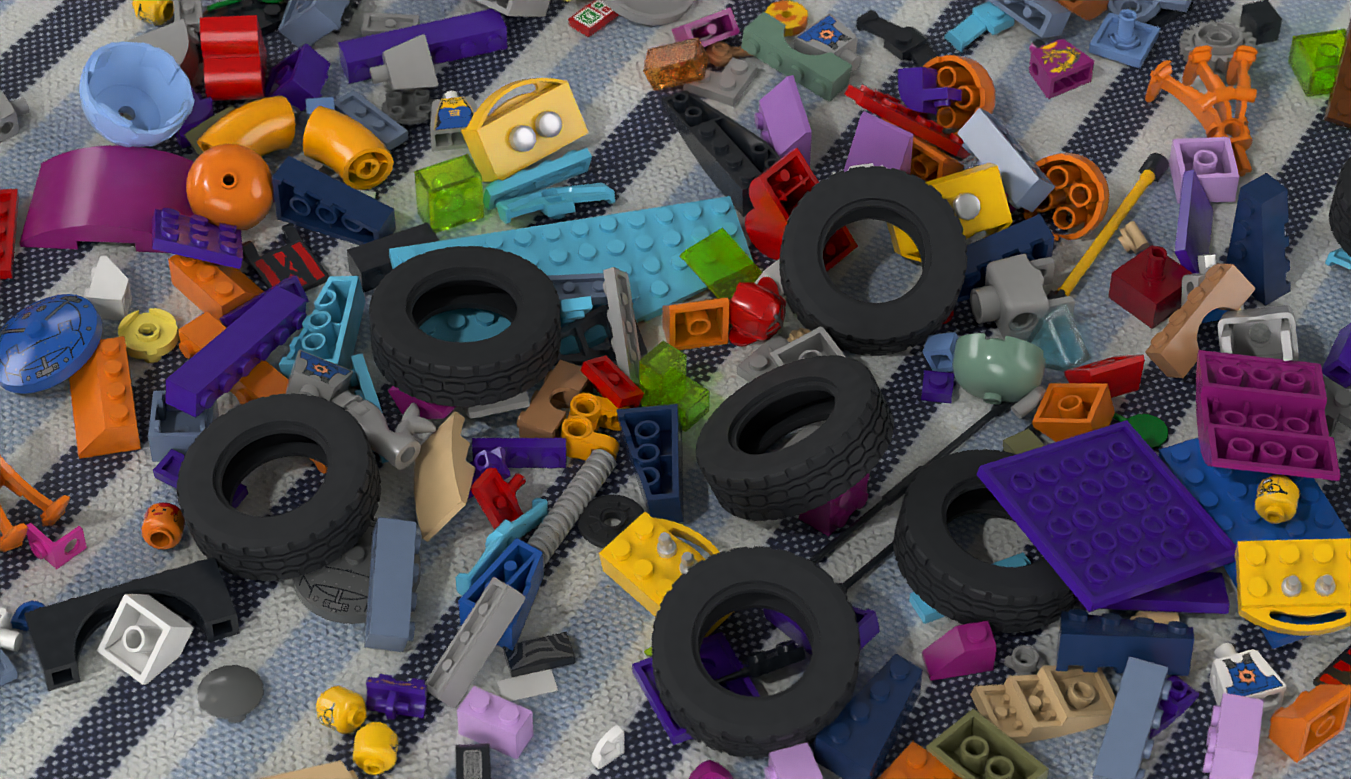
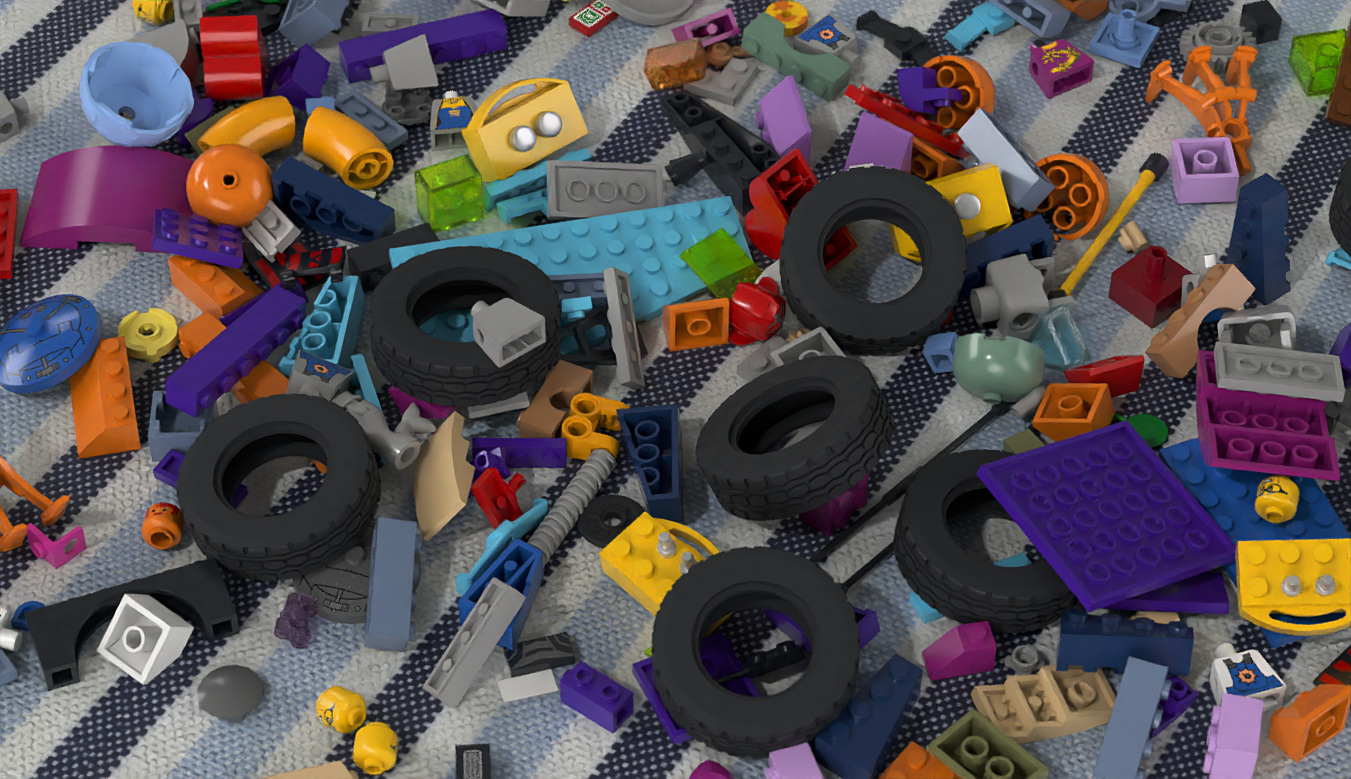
white slope [84,255,132,321] -> none
dark purple hips [366,674,427,720] -> none
lavender brick [457,686,533,759] -> none
red panel [580,355,644,409] -> none
white tile [591,724,624,769] -> none
clear neon green brick [639,341,710,432] -> none
dark purple plate [921,370,954,403] -> none
dark purple tile [1174,169,1214,273] -> none
none -> light grey plate [241,199,301,263]
none -> clear purple plate [274,593,318,649]
none -> black flag [280,246,347,290]
none -> light grey torso [471,298,546,368]
none -> light grey plate [547,160,663,220]
none -> dark purple brick [559,660,634,734]
none -> black cone [664,150,709,187]
none -> light grey plate [1214,341,1345,402]

